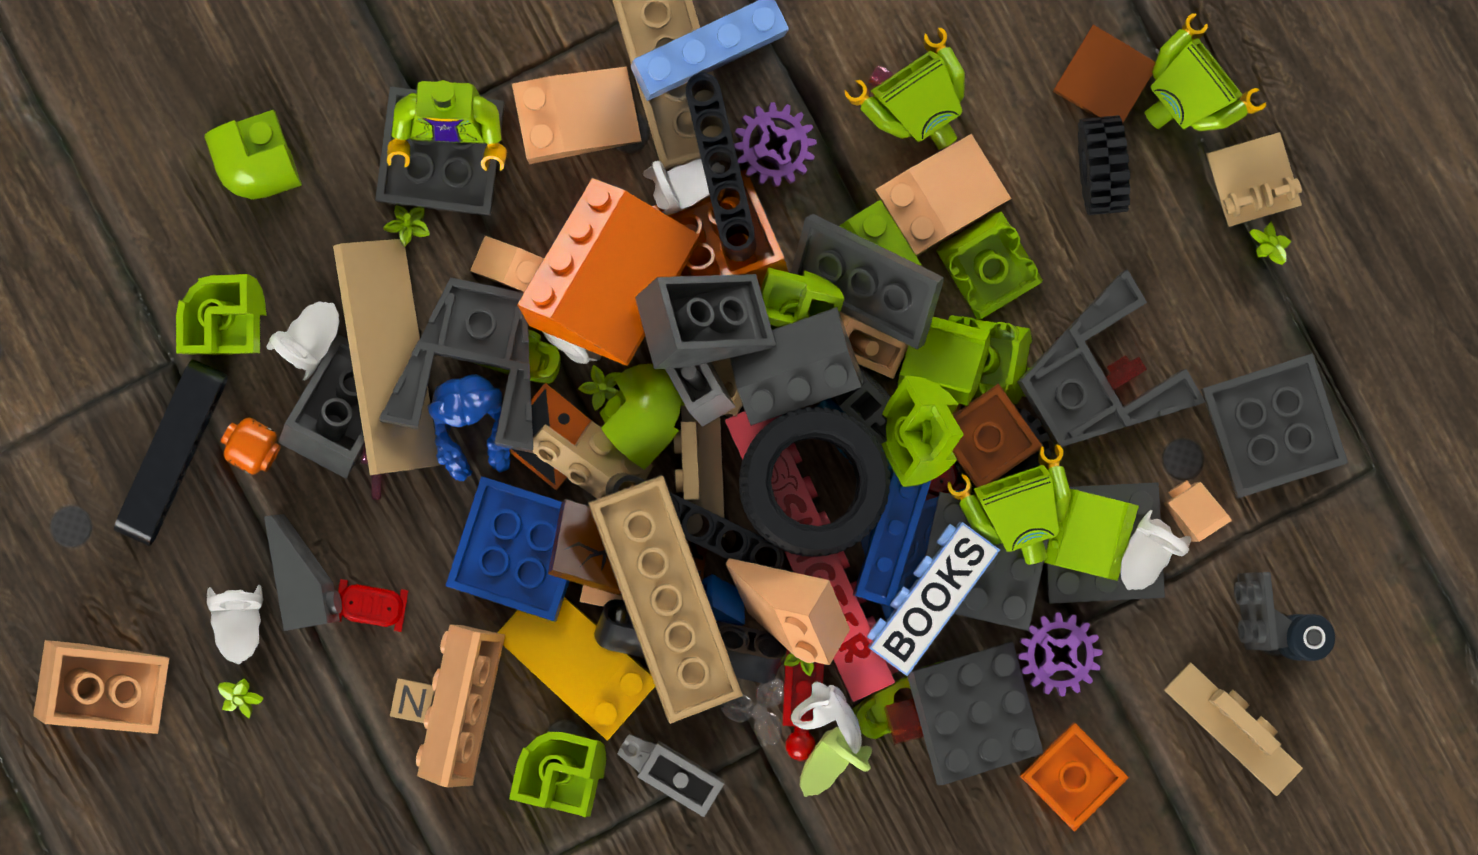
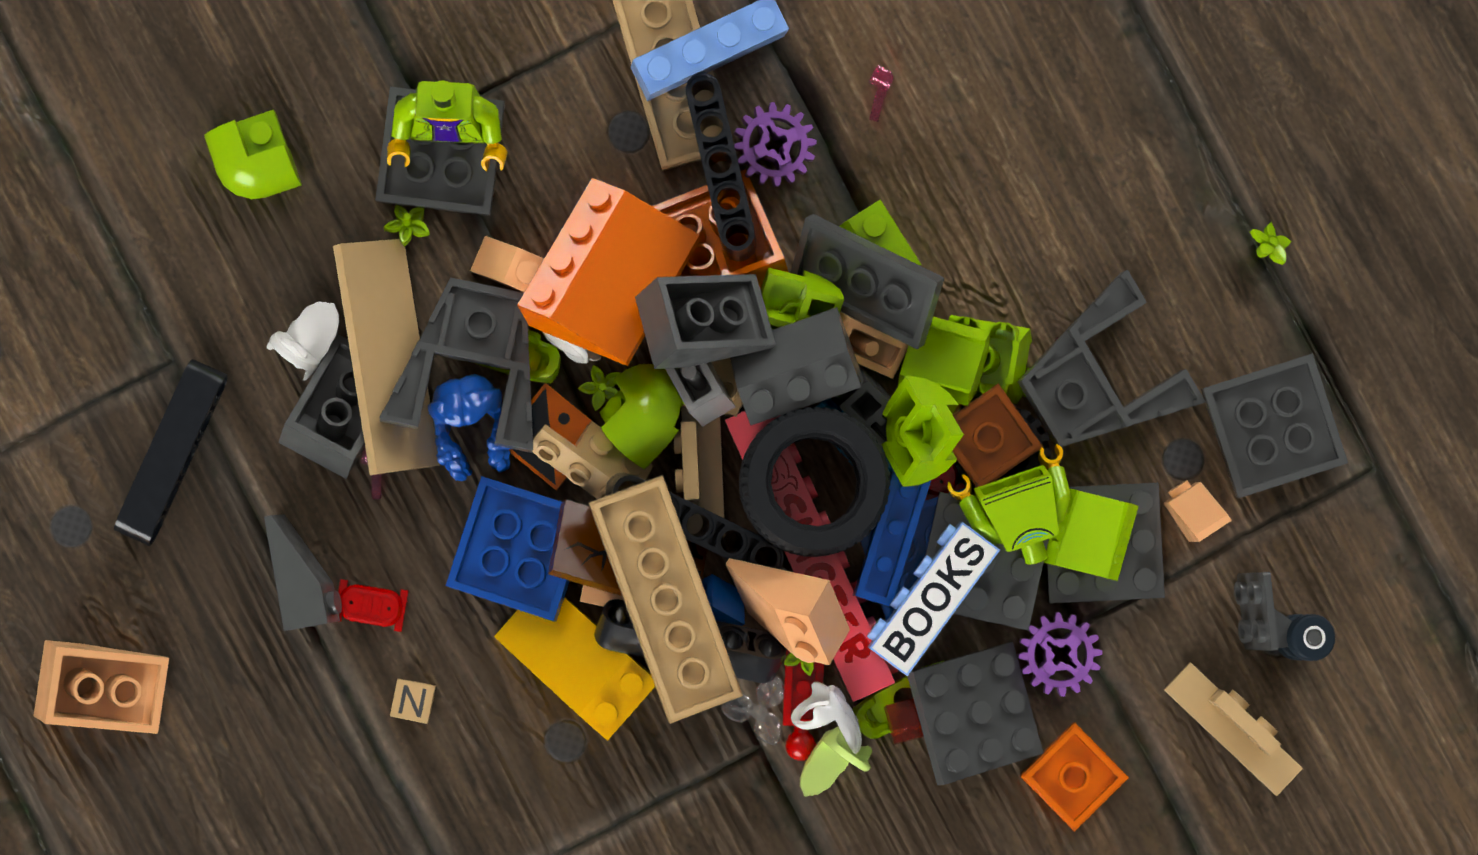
lime brick [176,274,266,355] -> none
white piece [207,585,263,665] -> none
lime plant [218,679,263,718] -> none
orange head [220,417,281,475] -> none
light nougat slope [416,624,505,787] -> none
lime brick [509,732,606,817] -> none
light nougat slope [512,67,642,164] -> none
light grey hinge [617,733,724,817] -> none
white piece [643,159,725,215] -> none
lime torso [845,28,965,149] -> none
light nougat slope [874,134,1011,257] -> none
lime slope [936,211,1043,320] -> none
dark orange tile [1053,24,1156,124] -> none
black tyre [1078,115,1130,215] -> none
clear red plate [1105,355,1147,390] -> none
white piece [1120,510,1191,590] -> none
lime torso [1144,14,1266,131] -> none
tan hinge [1206,132,1302,227] -> none

